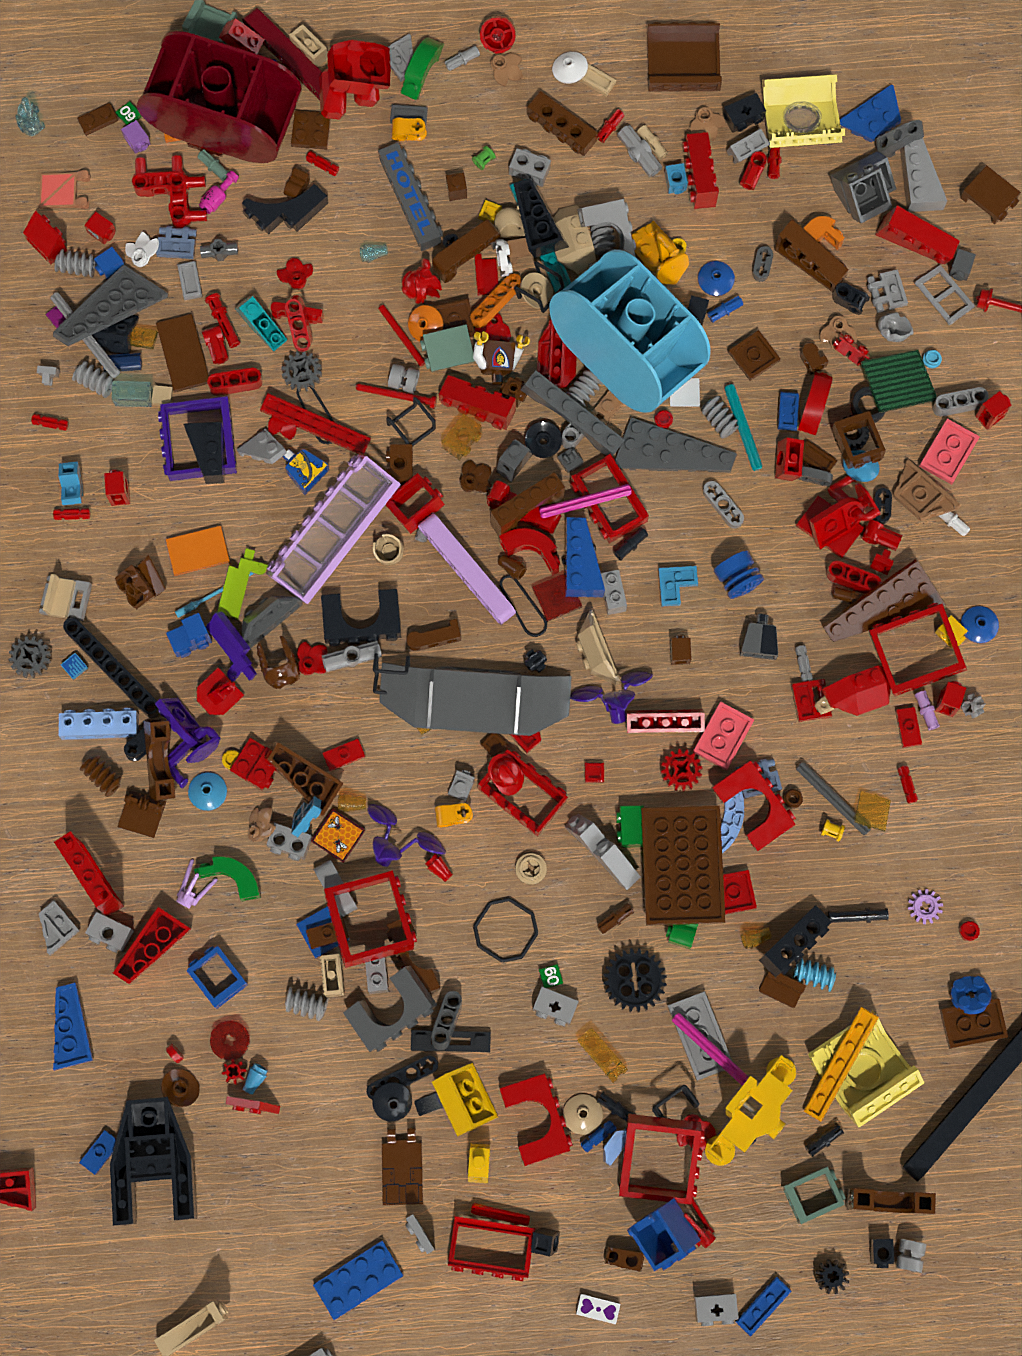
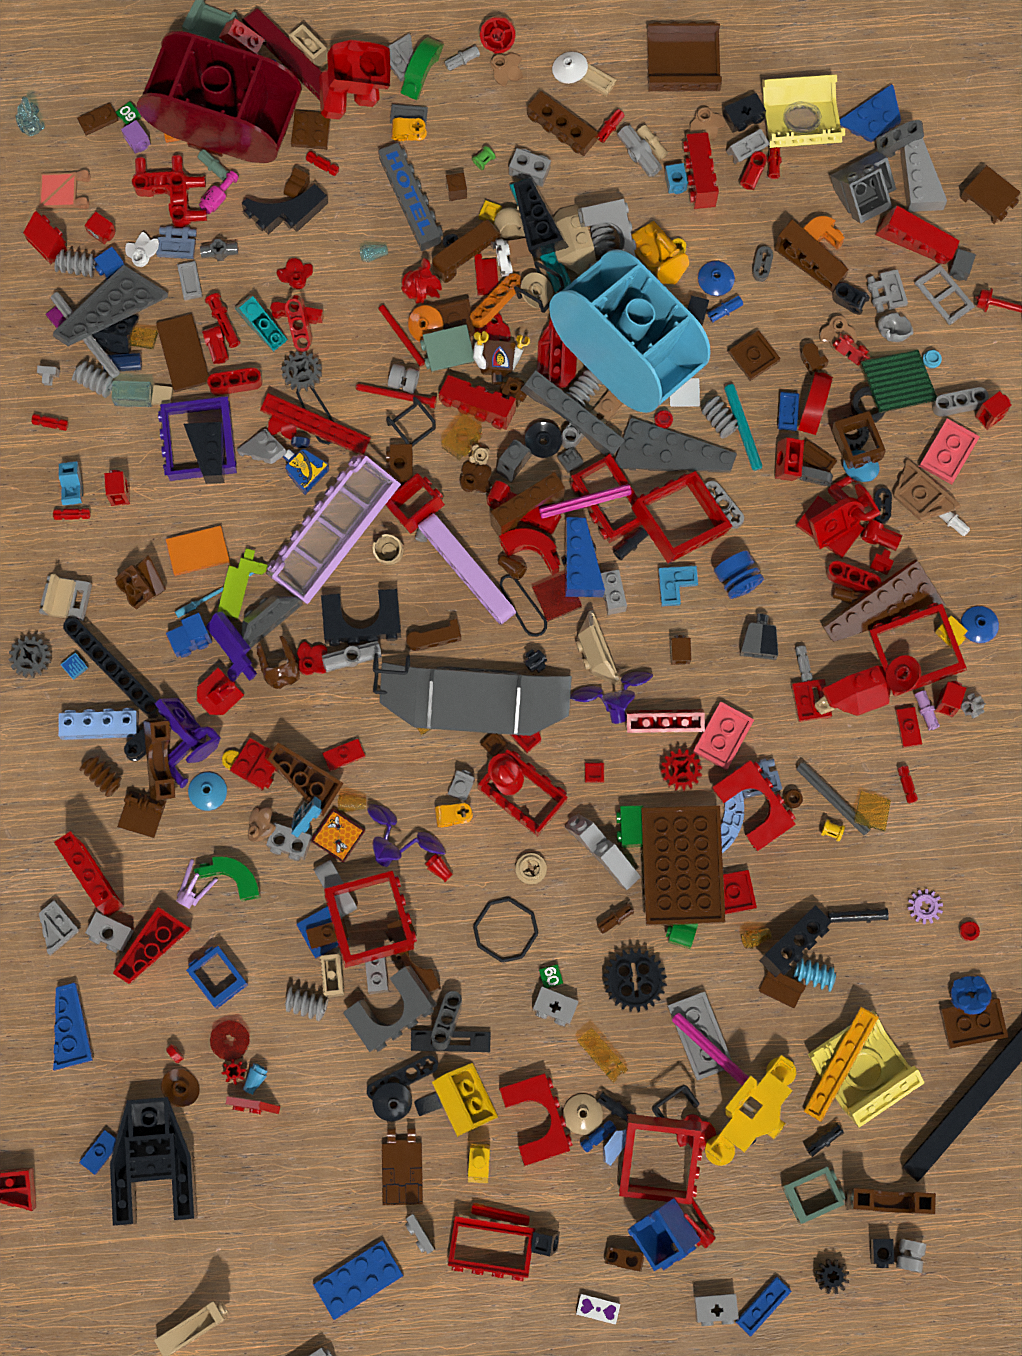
none -> dark blue tile [291,437,310,448]
none -> tan plate [469,445,489,465]
none -> red window [631,471,733,564]
none -> red dish [886,655,921,693]

